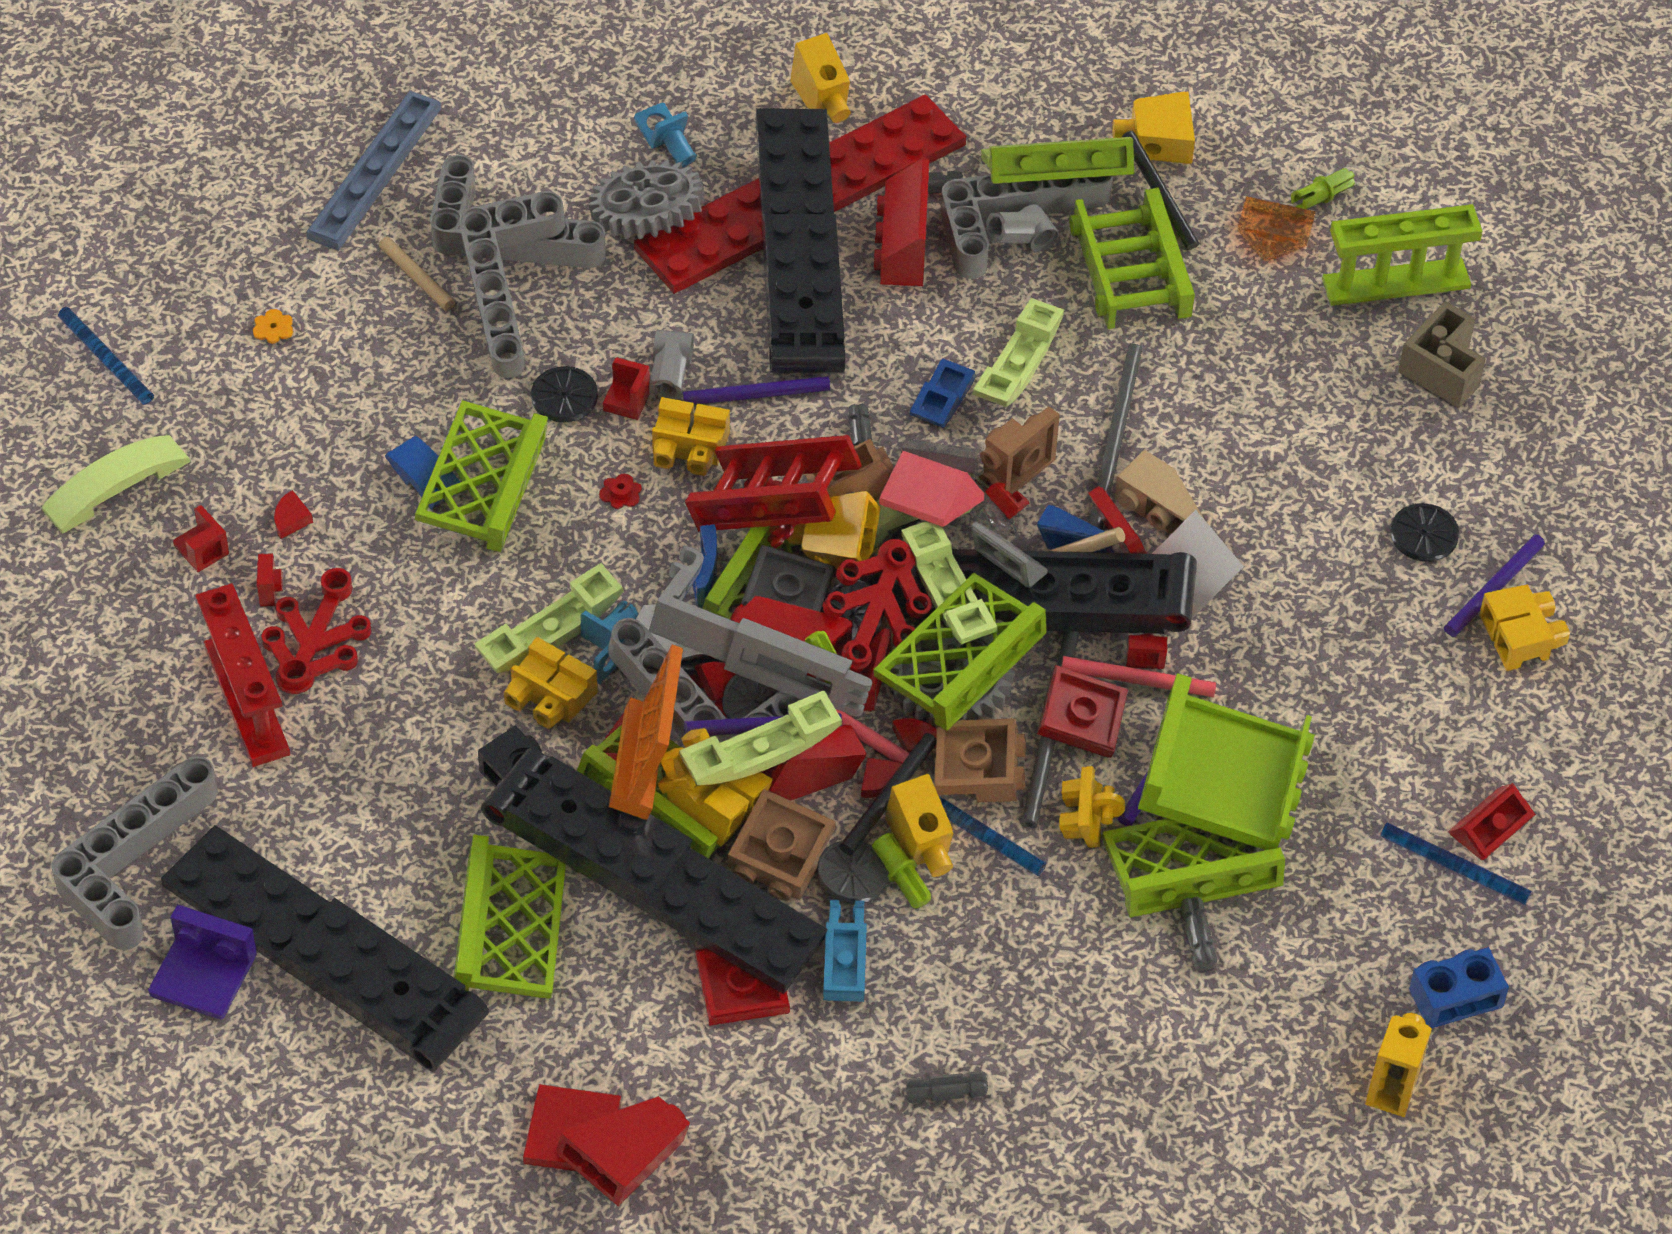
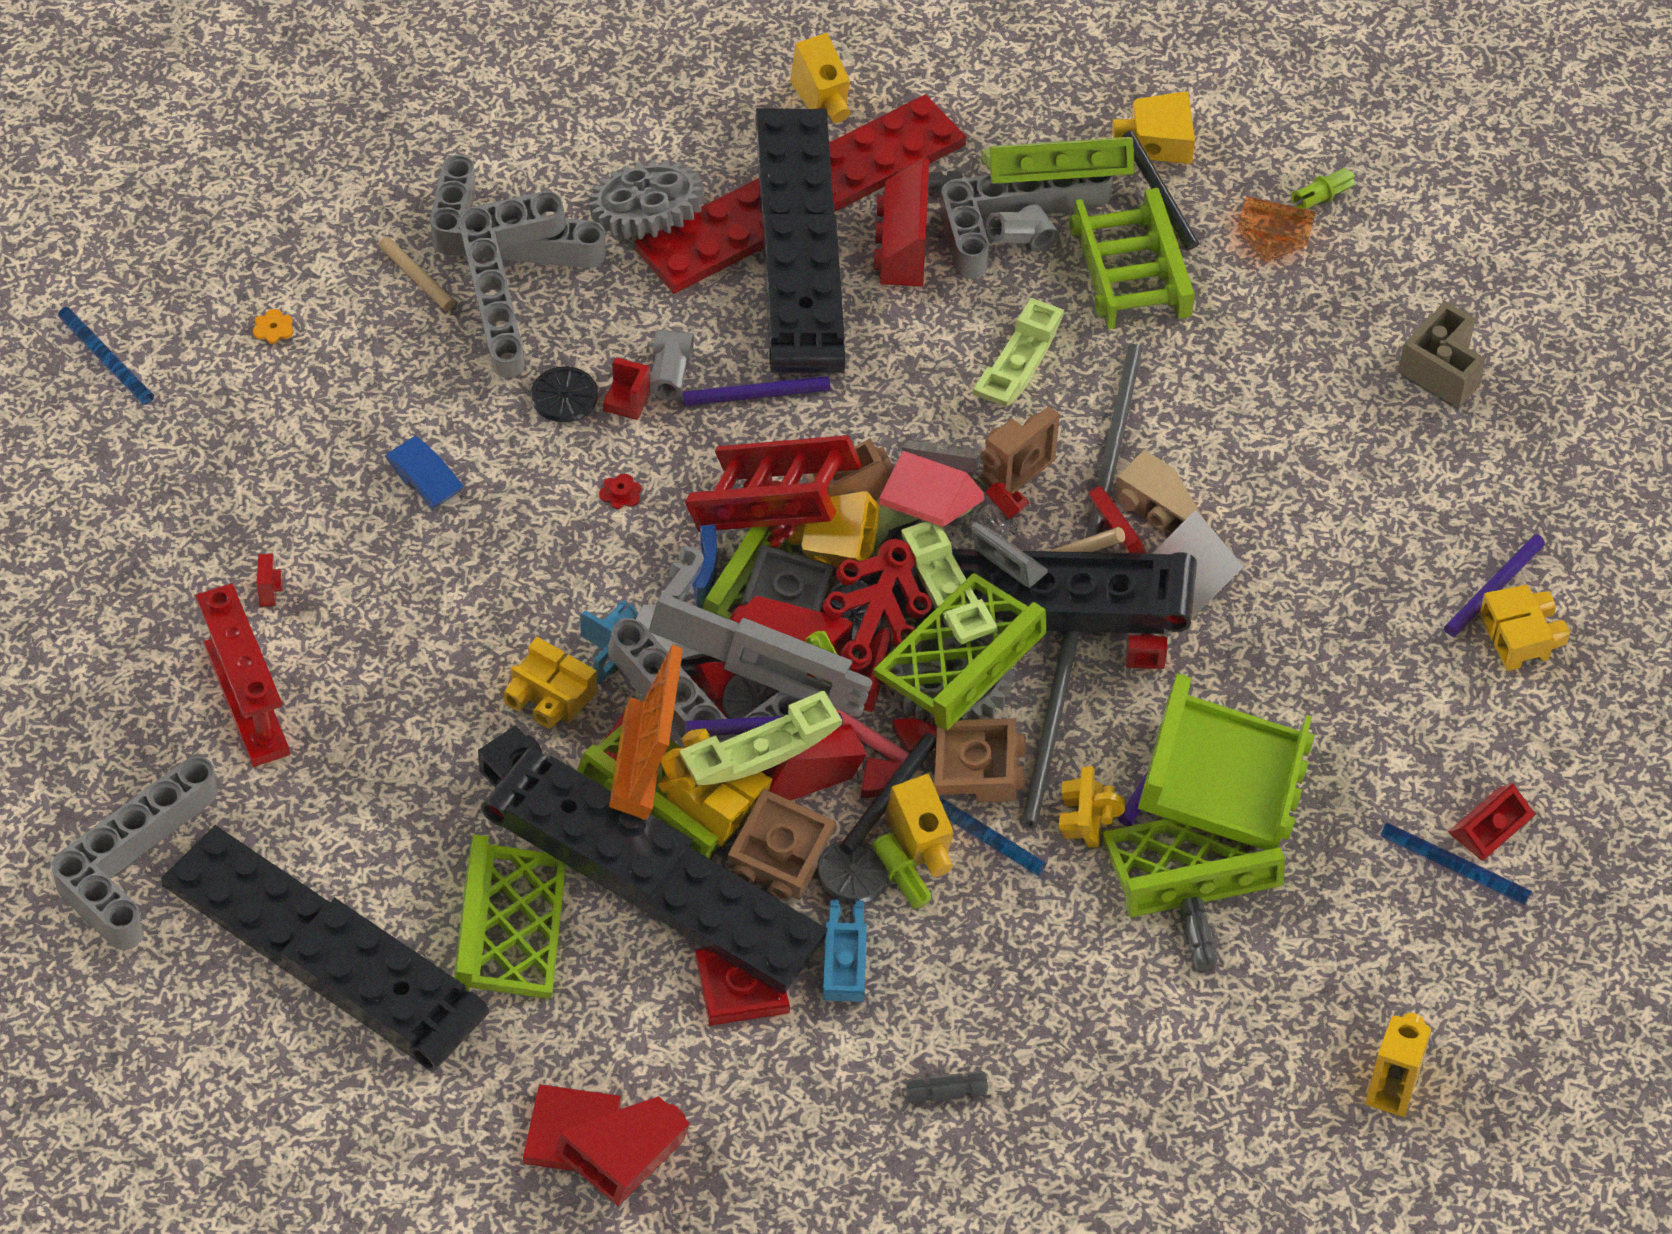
yellowish green slope [42,435,190,534] -> none
dark purple bracket [148,904,257,1020] -> none
red panel [173,505,230,572] -> none
red plant [261,568,372,694] -> none
red tile [274,490,313,539] -> none
sand blue tile [306,91,441,251] -> none
lime fence [415,400,548,552] -> none
yellowish green slope [474,563,624,673] -> none
dark azure bracket [634,103,697,168] -> none
yellow hips [652,397,730,476] -> none
dark grey axle [848,403,872,447] -> none
blue slope [910,358,976,428] -> none
blue slope [1037,505,1114,553] -> none
red tile [1037,665,1128,758] -> none
coral bar [1061,656,1216,698] -> none
lime fence [1322,204,1483,306] -> none
black wheel [1390,503,1459,561] -> none
blue brick [1409,947,1509,1029] -> none

